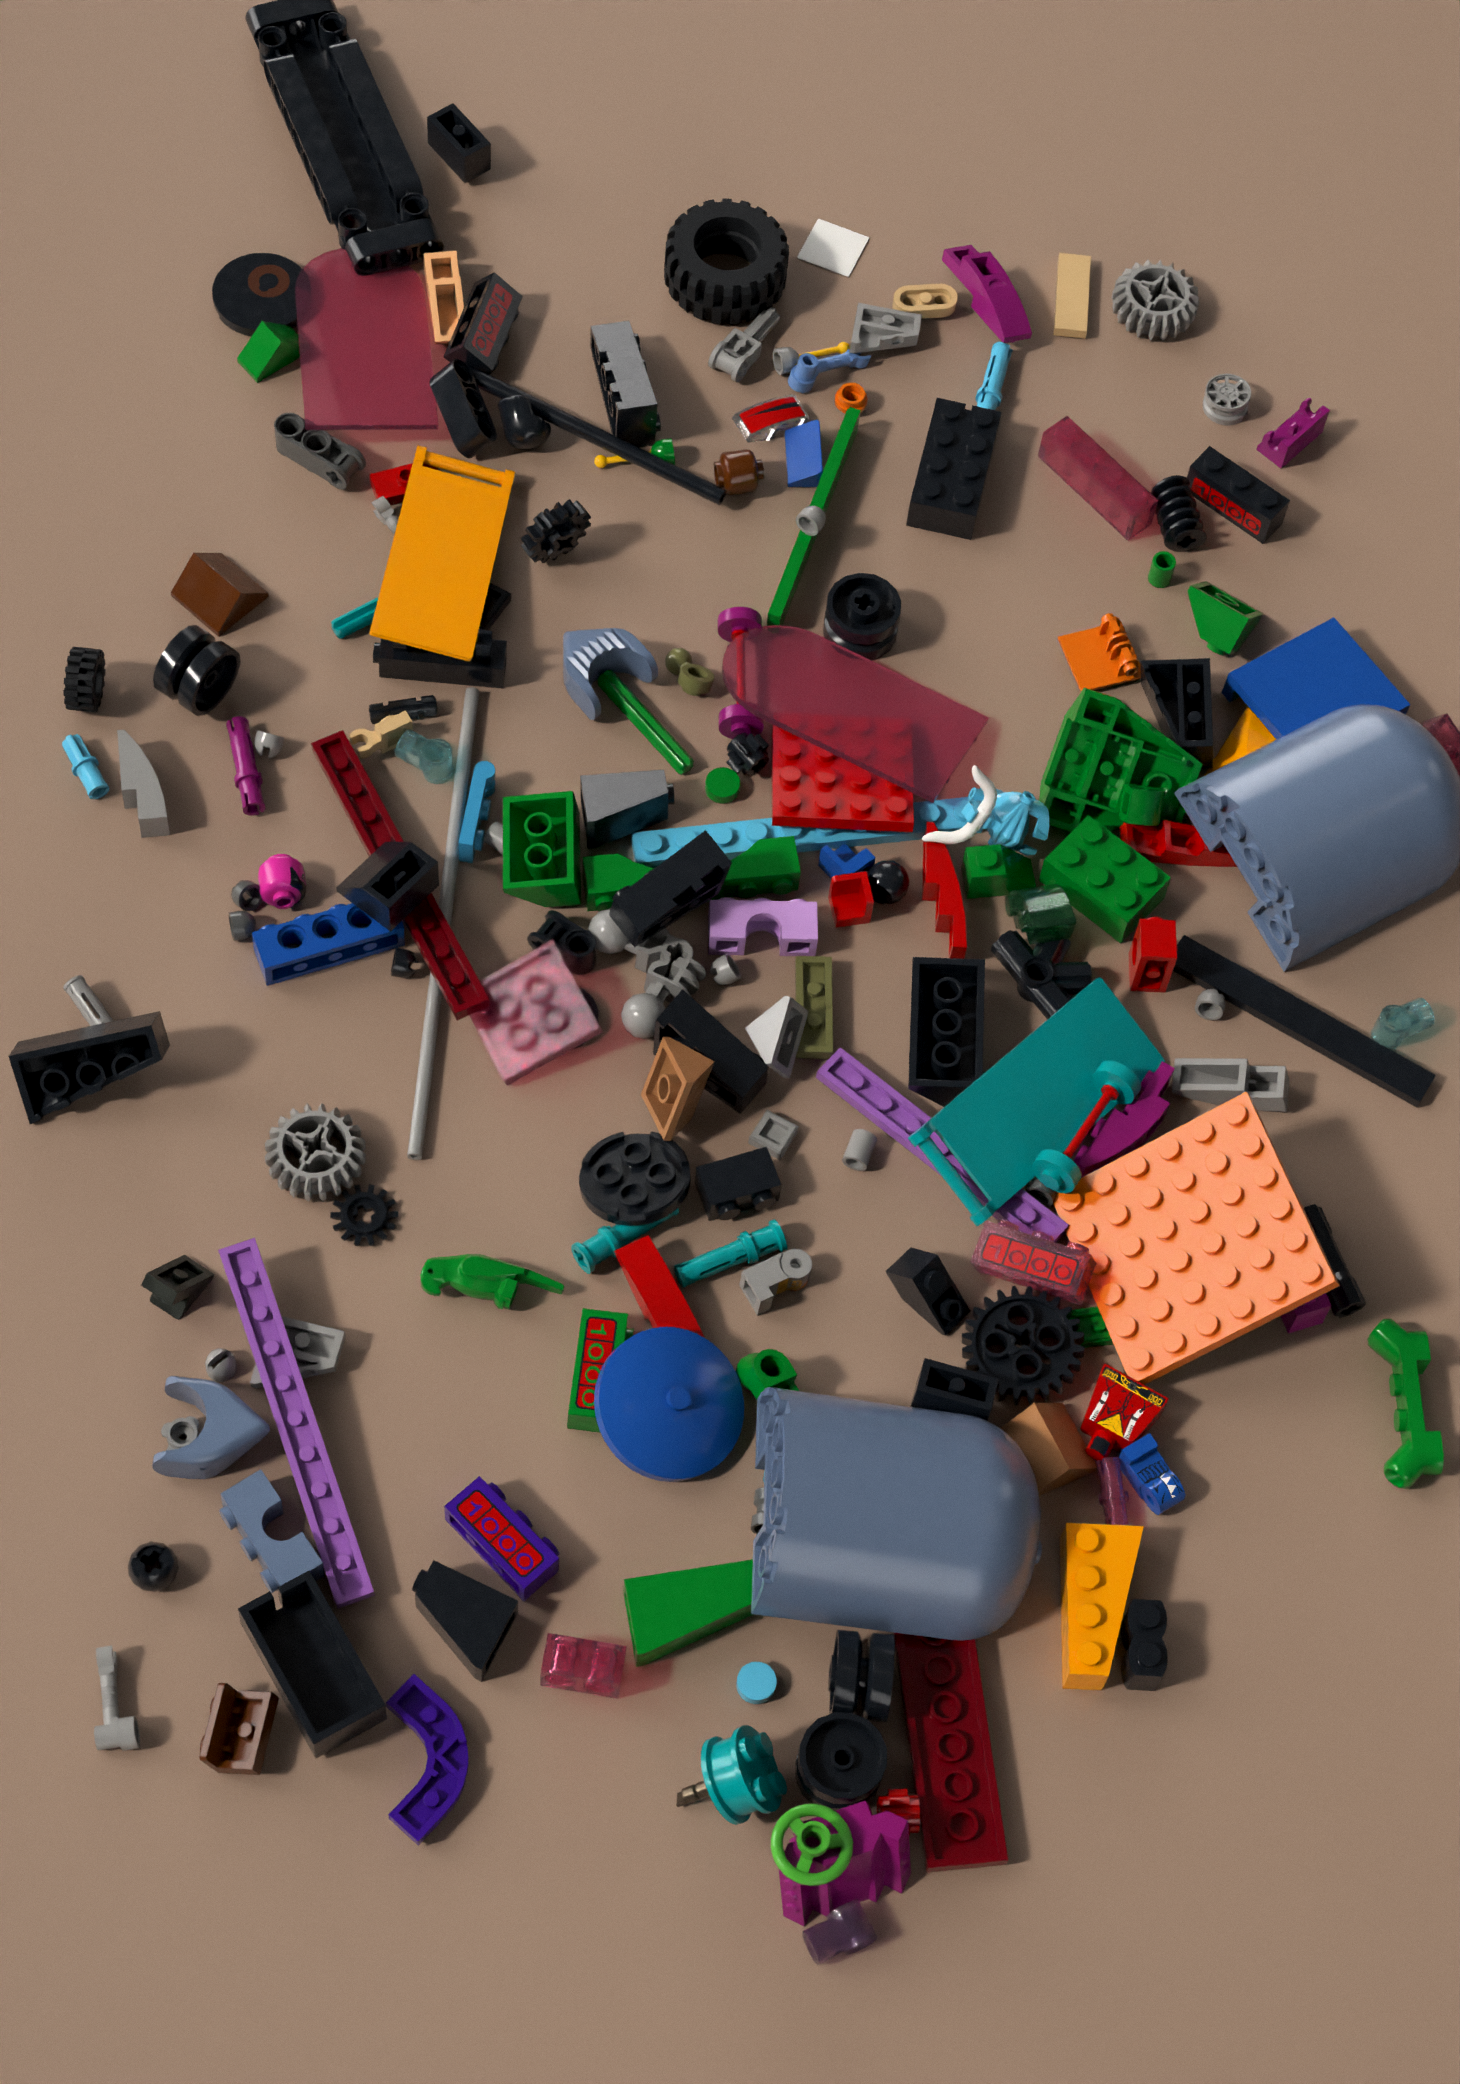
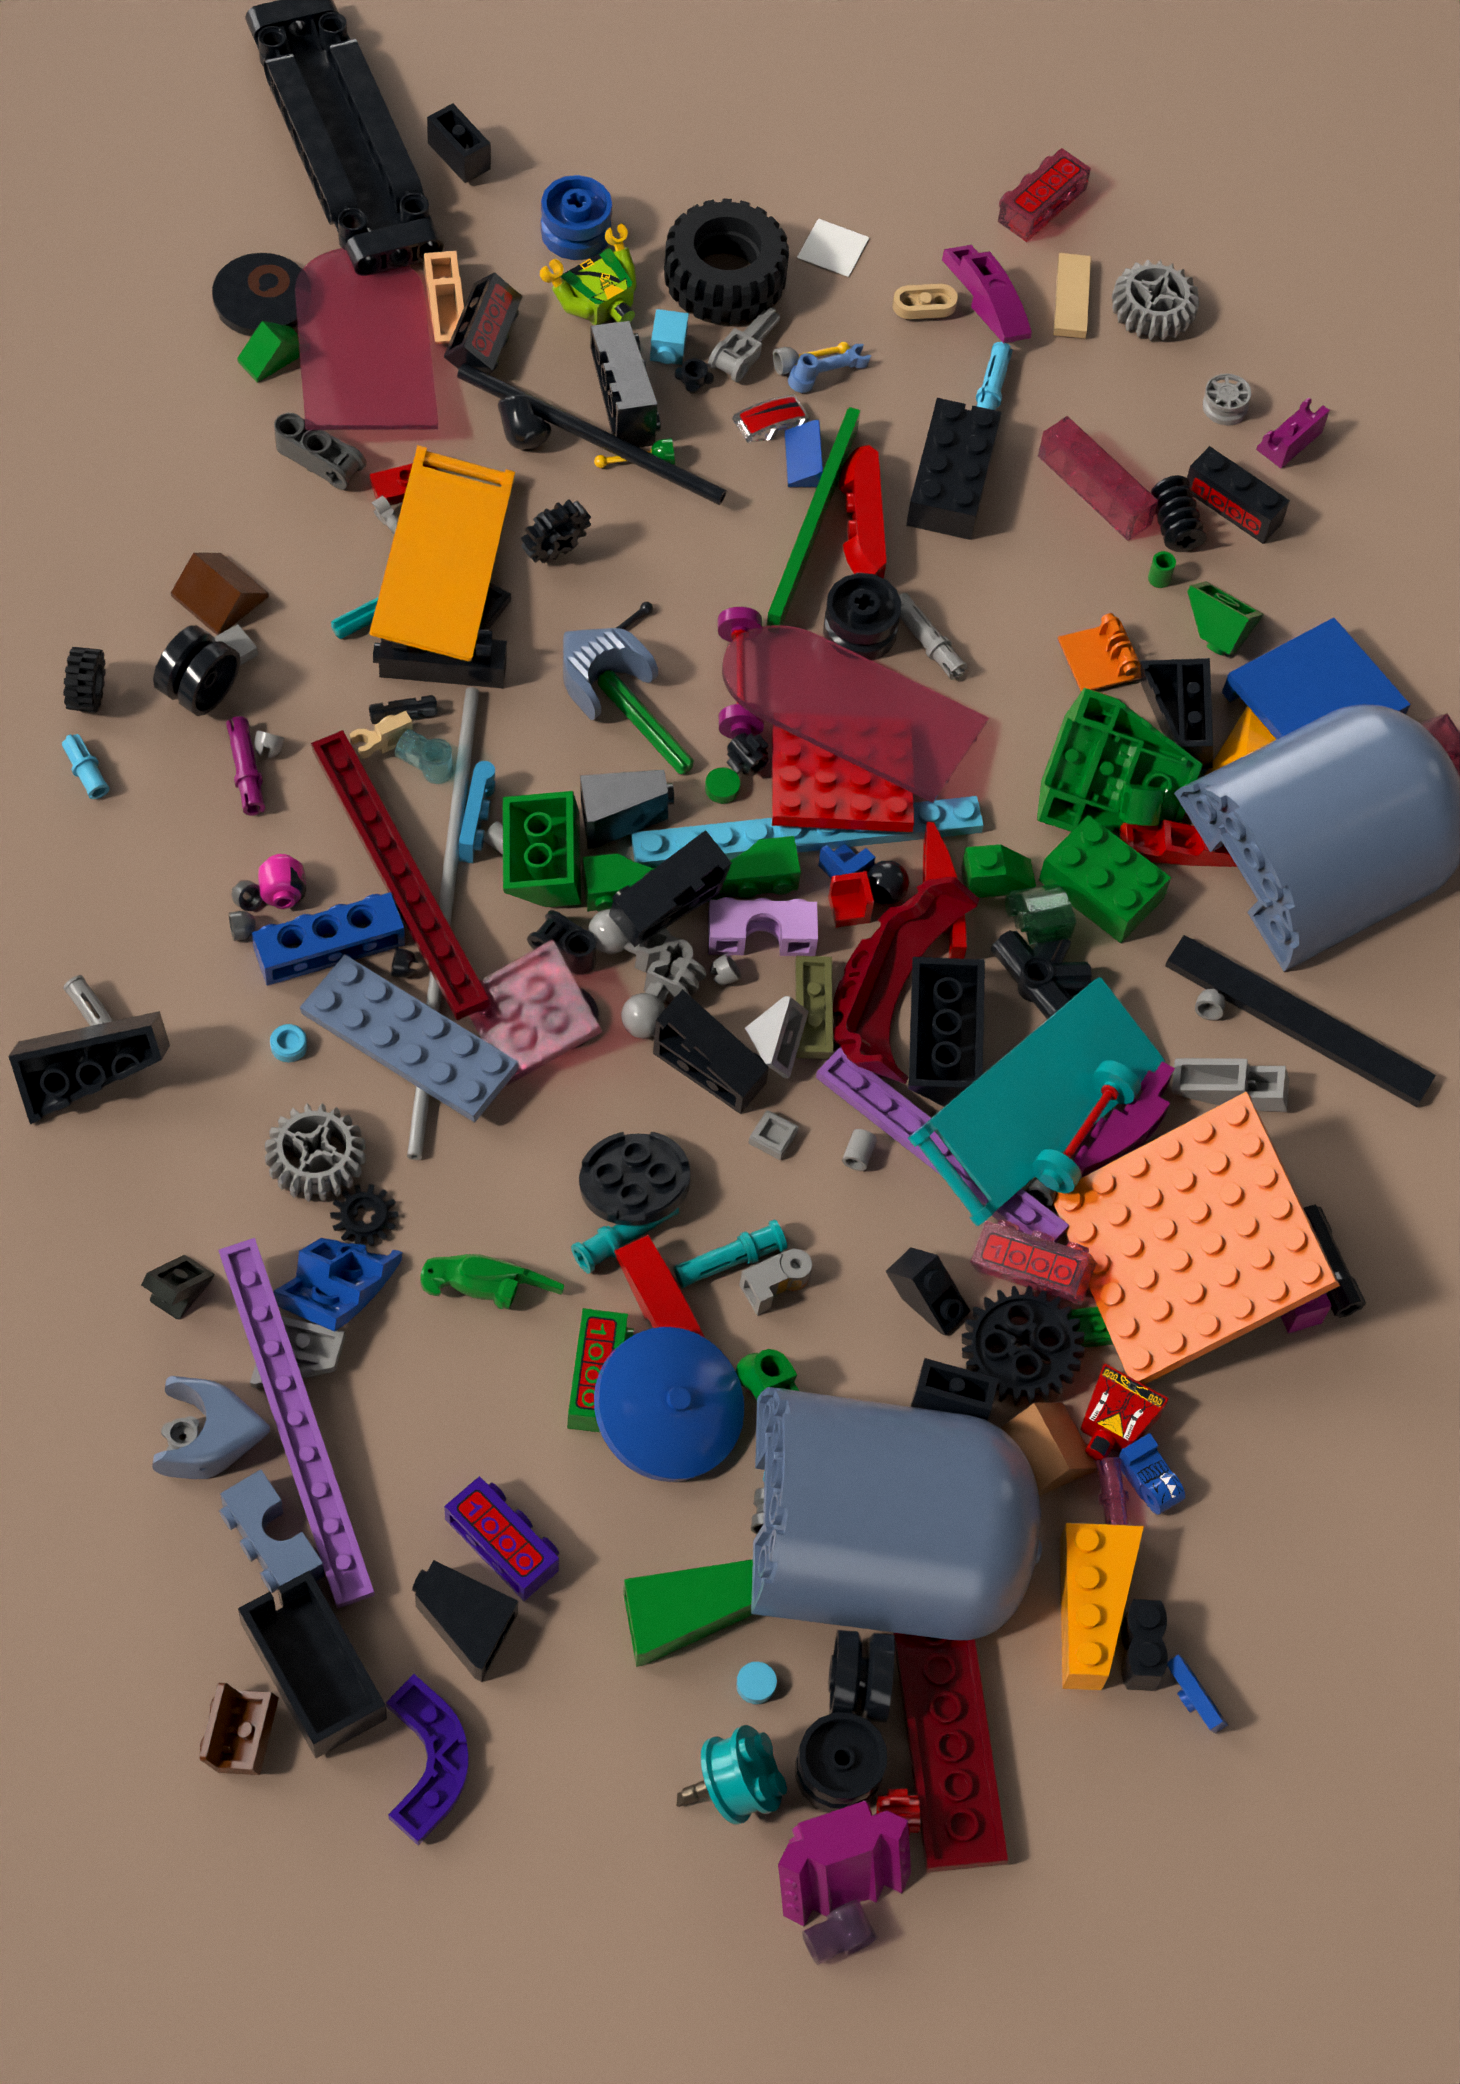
light grey brick [94,1645,140,1751] -> none
light grey slope [117,730,170,838] -> none
black piece [128,1541,179,1592] -> none
light grey hinge [205,1348,237,1382] -> none
black slope [336,842,439,932] -> none
black beam [429,359,497,458] -> none
clear pink brick [540,1633,627,1699] -> none
medium nougat slope [641,1037,715,1141] -> none
olive plate [665,648,714,696] -> none
black brick [695,1146,782,1221] -> none
reddish brown head [714,449,764,495] -> none
bright green piece [771,1803,853,1886] -> none
light grey hinge [796,506,826,536] -> none
orange plate [834,383,868,414] -> none
light grey wing [849,303,922,353] -> none
medium azure helmet [922,765,1049,856] -> none
red brick [1128,917,1177,993] -> none
green plate [1367,1318,1444,1489] -> none
clear light blue piece [1371,998,1435,1050] -> none
none -> light grey tile [215,624,258,665]
none -> medium azure tile [270,1024,307,1063]
none -> blue slope [273,1238,403,1332]
none -> sand blue plate [300,955,519,1123]
none -> torso [540,224,637,325]
none -> blue wheel [541,175,612,260]
none -> black hinge [616,602,653,630]
none -> medium azure brick [650,309,689,365]
none -> black plate [675,358,714,393]
none -> dark red windscreen [833,877,980,1084]
none -> red brick [839,445,887,579]
none -> light grey pin [899,593,967,680]
none -> clear pink brick [997,148,1091,242]
none -> blue plate [1167,1654,1228,1734]

